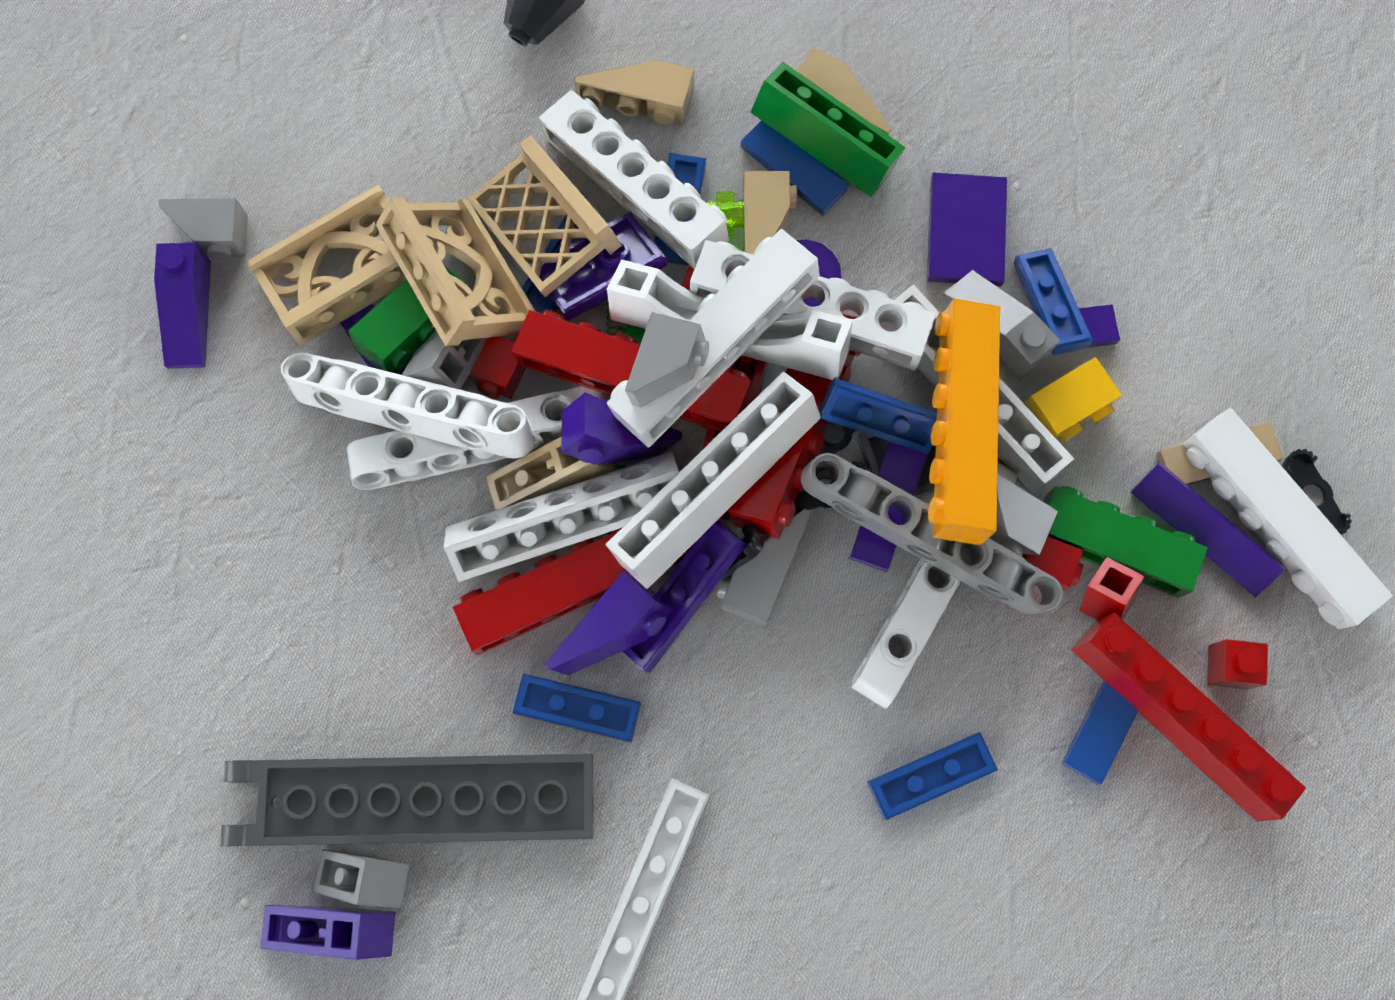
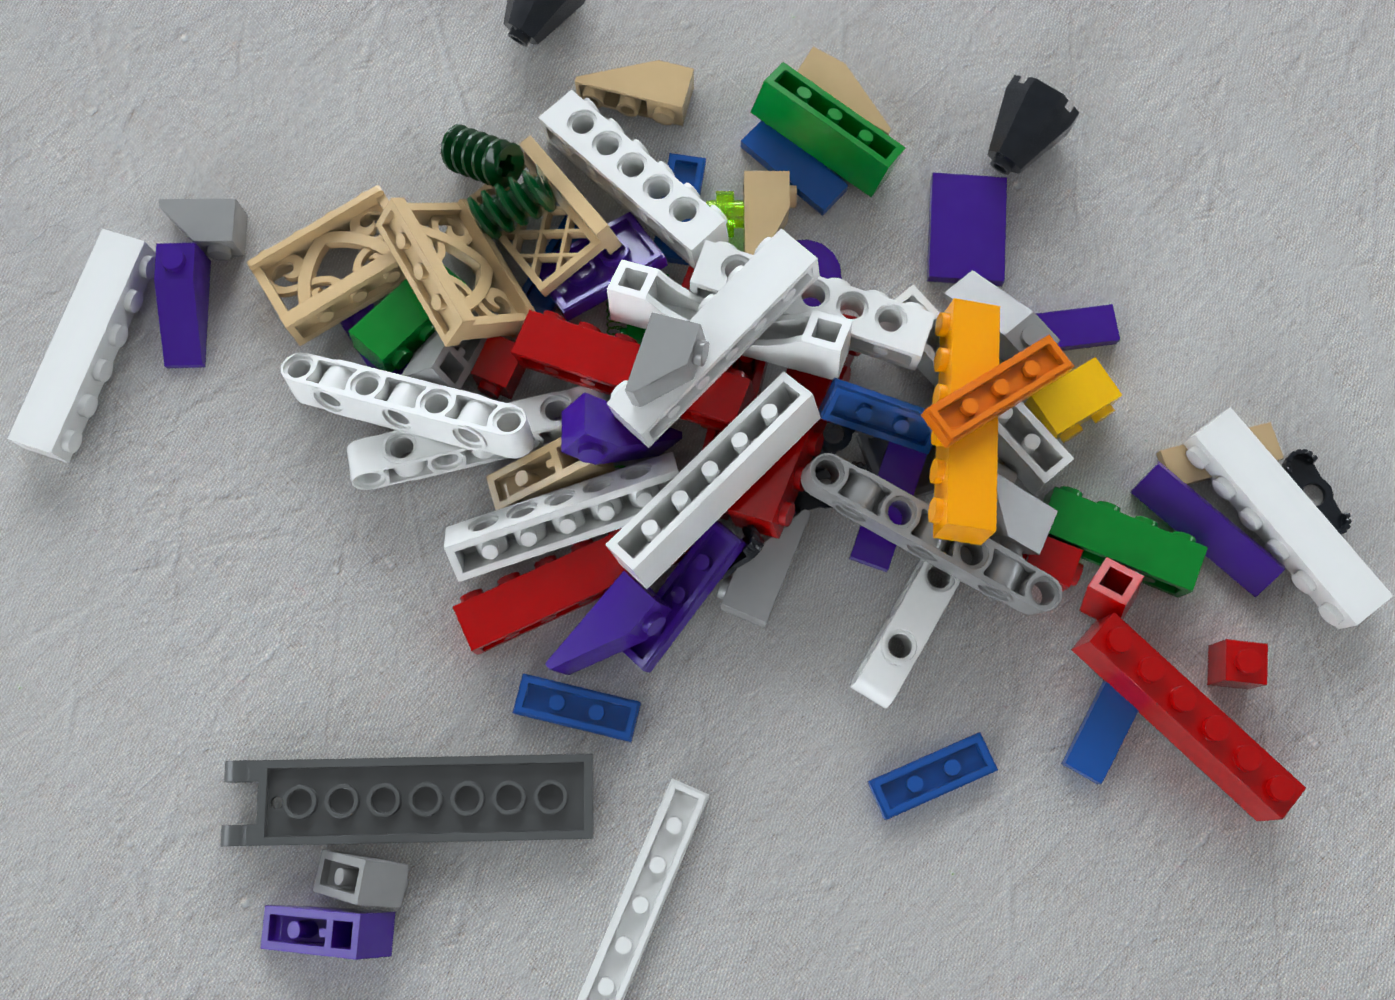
blue tile [1013,248,1093,356] -> none
none -> white brick [7,228,156,463]
none -> dark green piece [441,124,525,189]
none -> dark green piece [467,164,556,240]
none -> orange tile [921,334,1074,448]
none -> black cone [987,75,1079,175]

